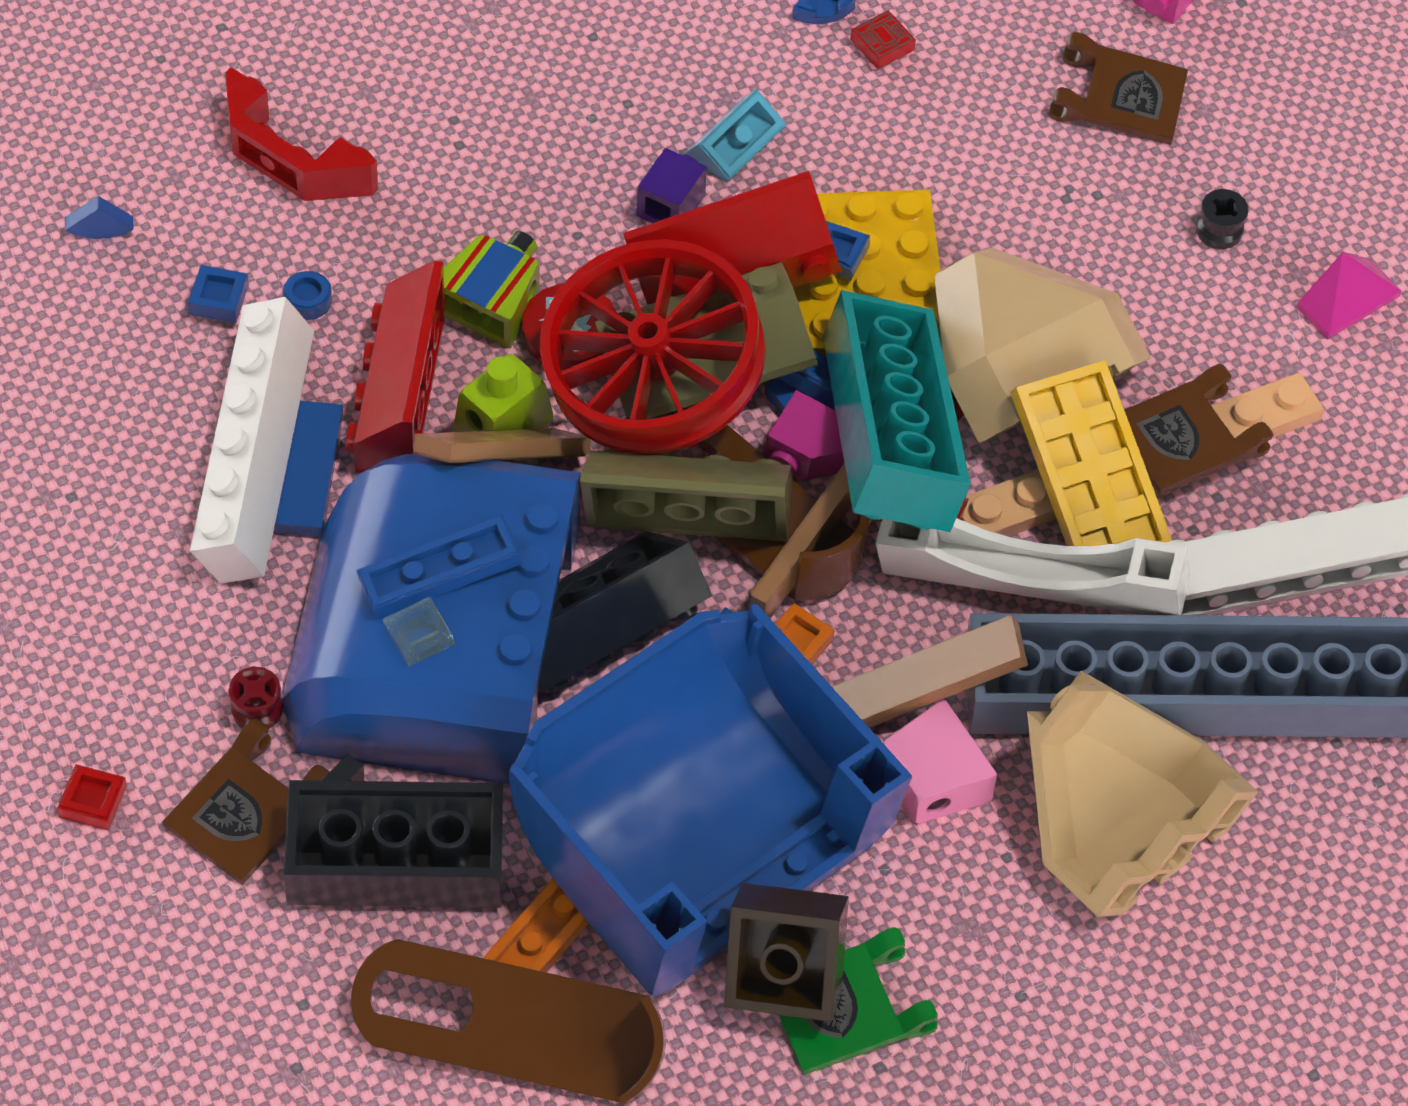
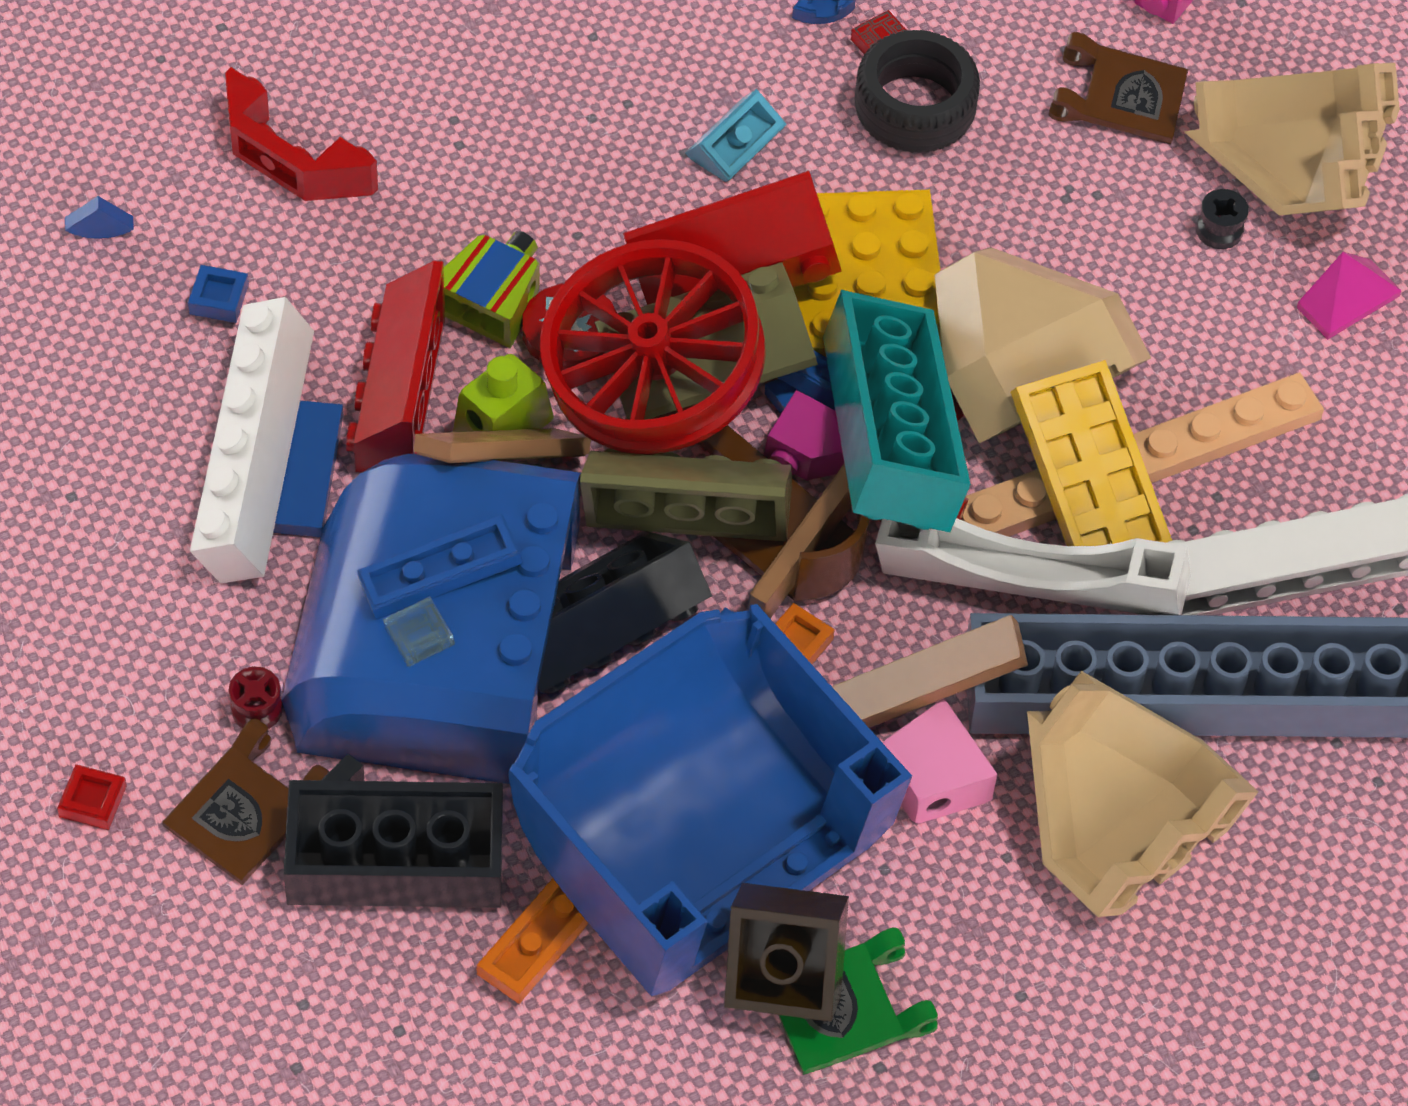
blue tile [283,271,332,320] -> none
reddish brown piece [351,939,666,1105] -> none
dark purple brick [636,148,707,223] -> none
blue tile [826,221,870,281] -> none
reddish brown flag [1124,364,1274,495] -> none
none -> black tyre [855,30,980,153]
none -> tan panel [1184,63,1400,216]

